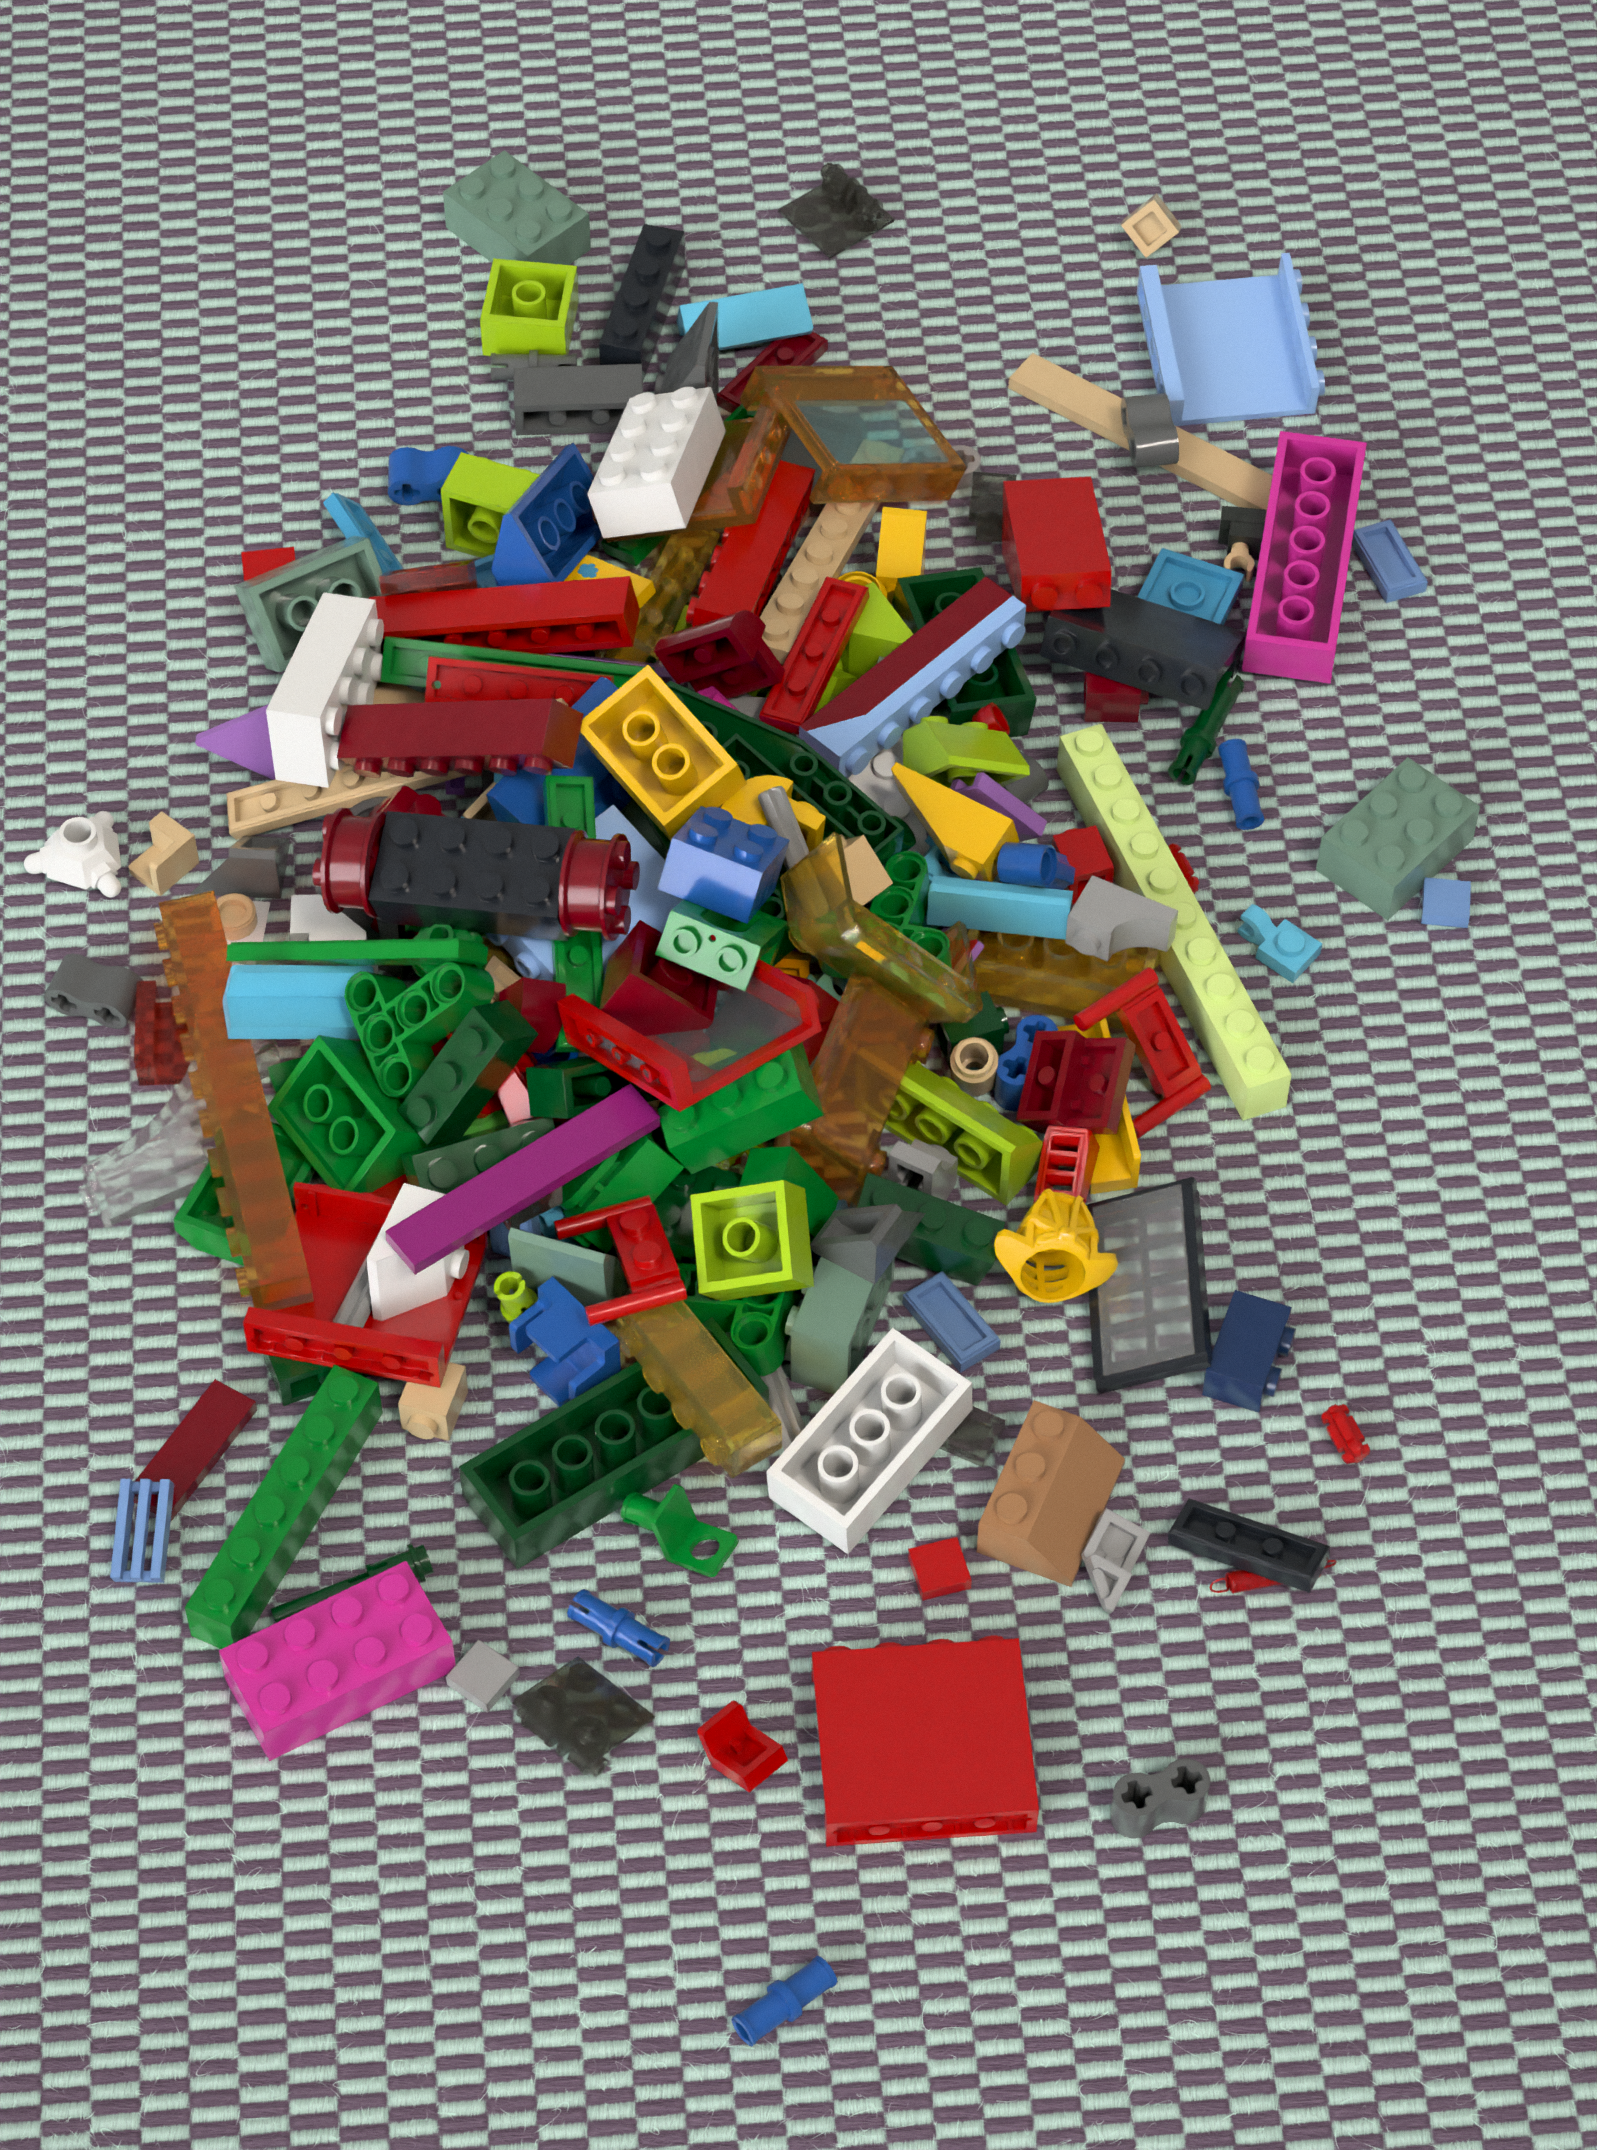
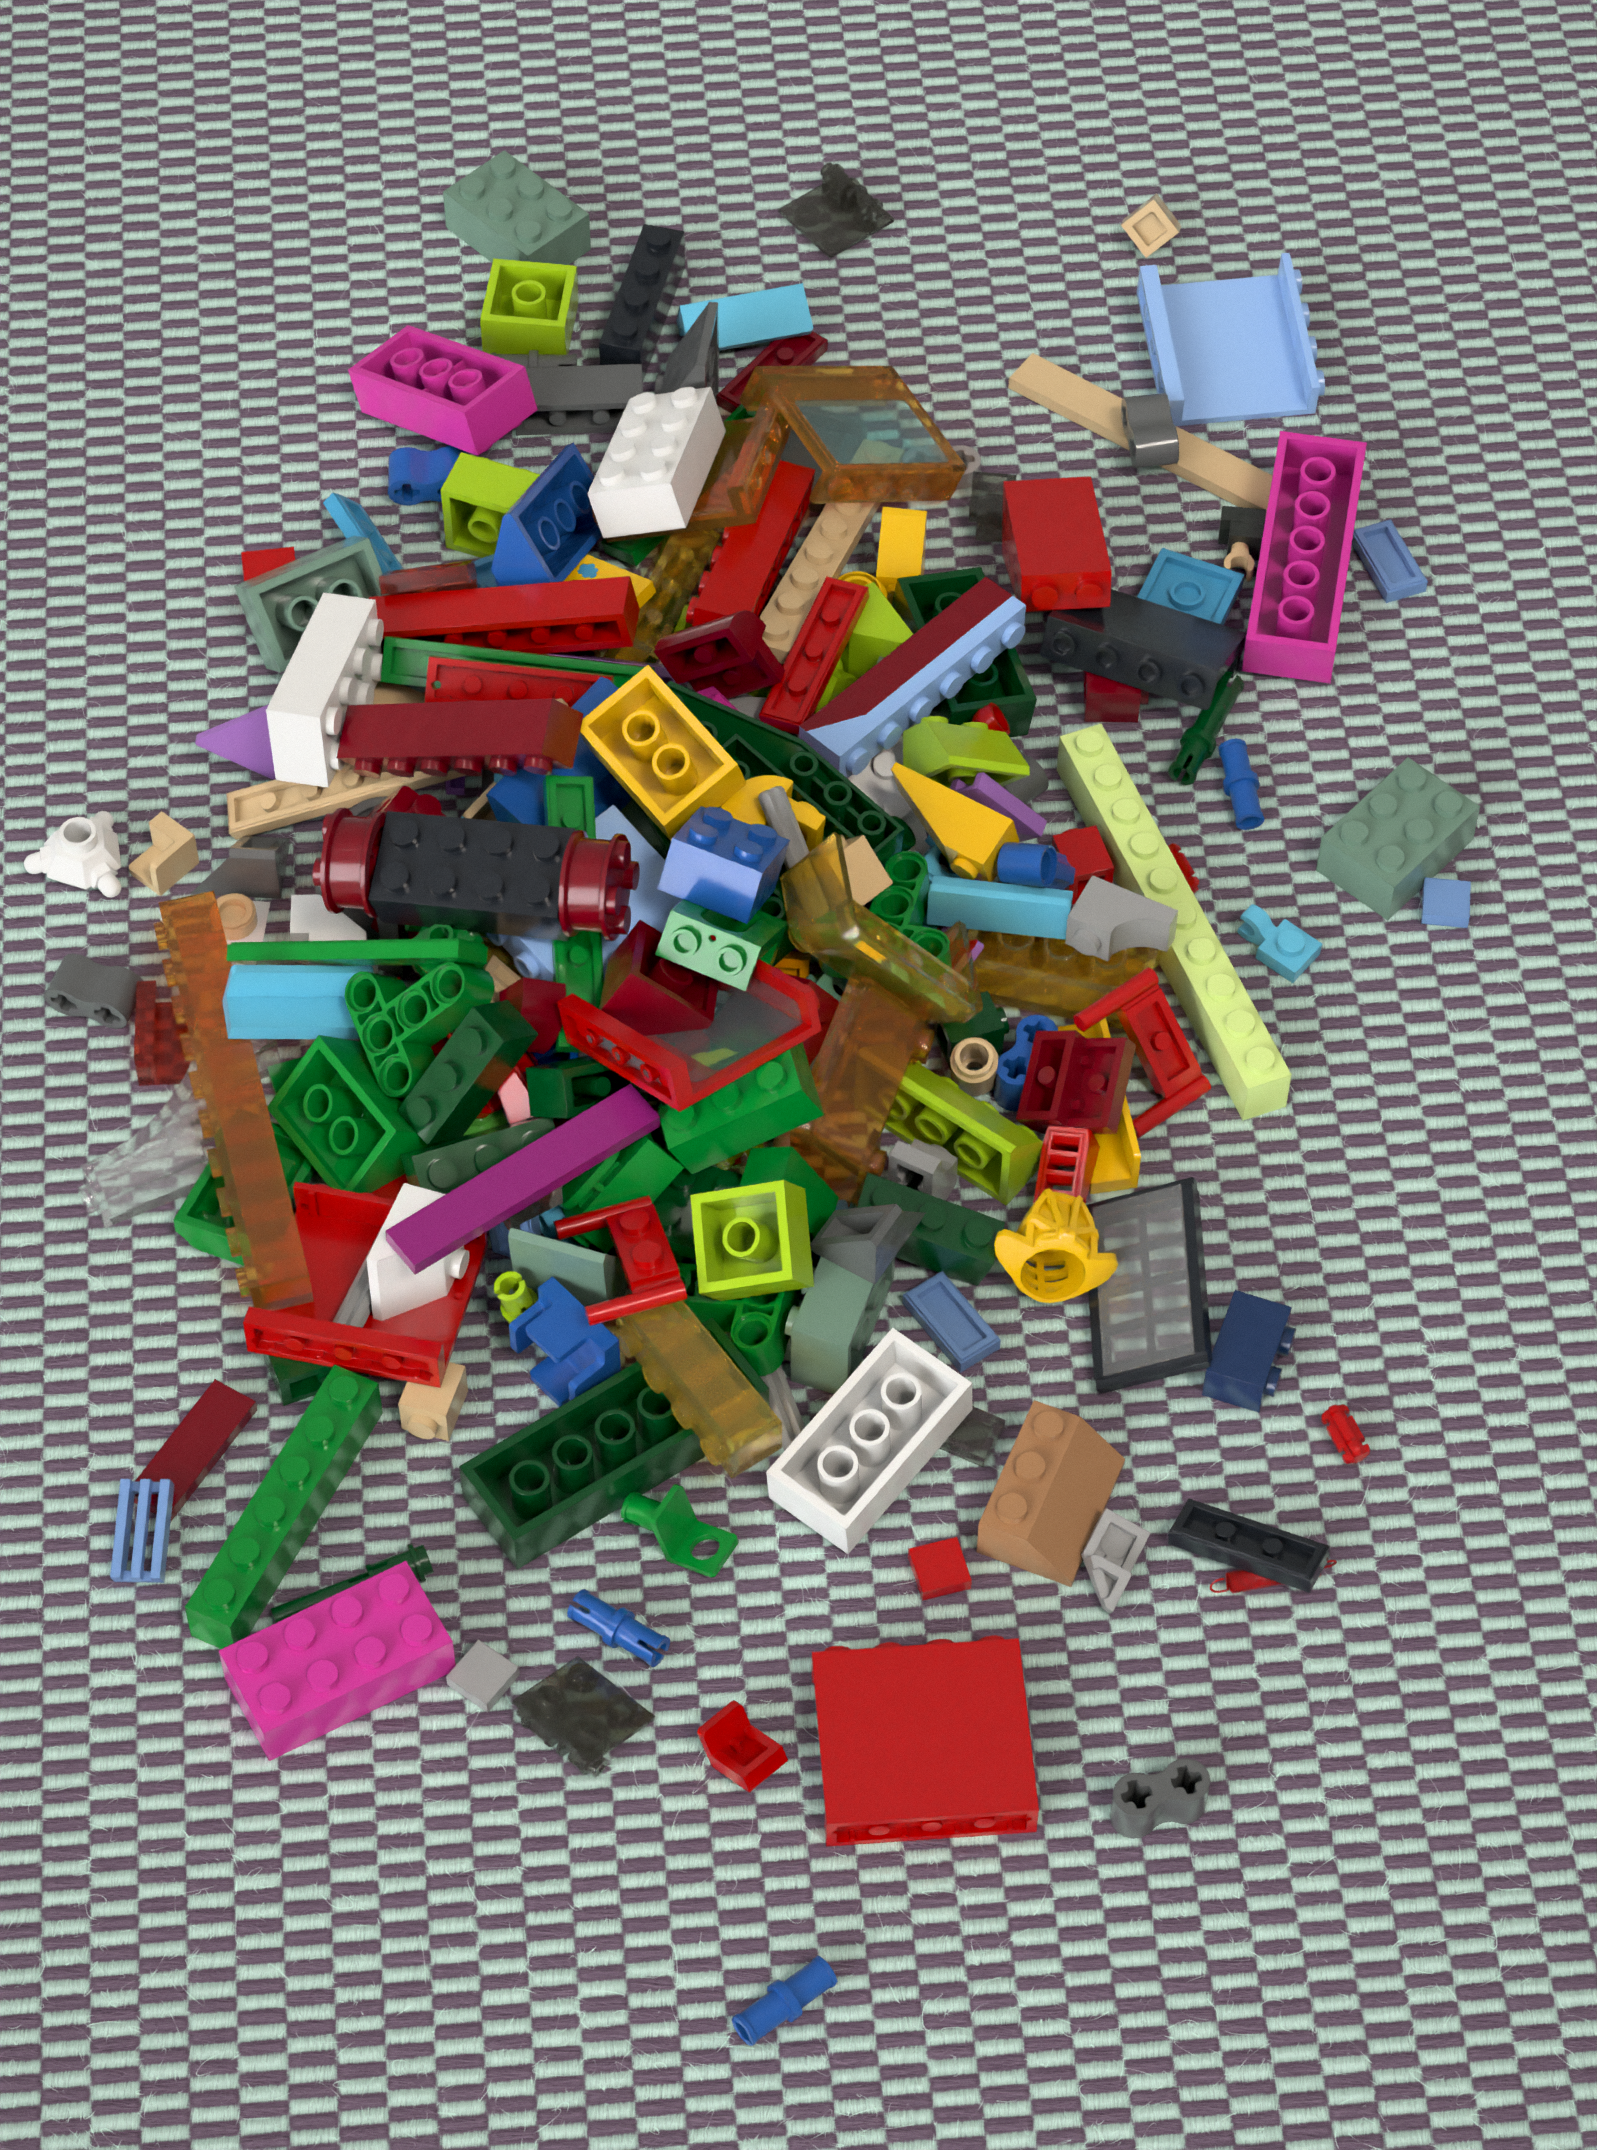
none -> dark pink brick [348,325,538,456]

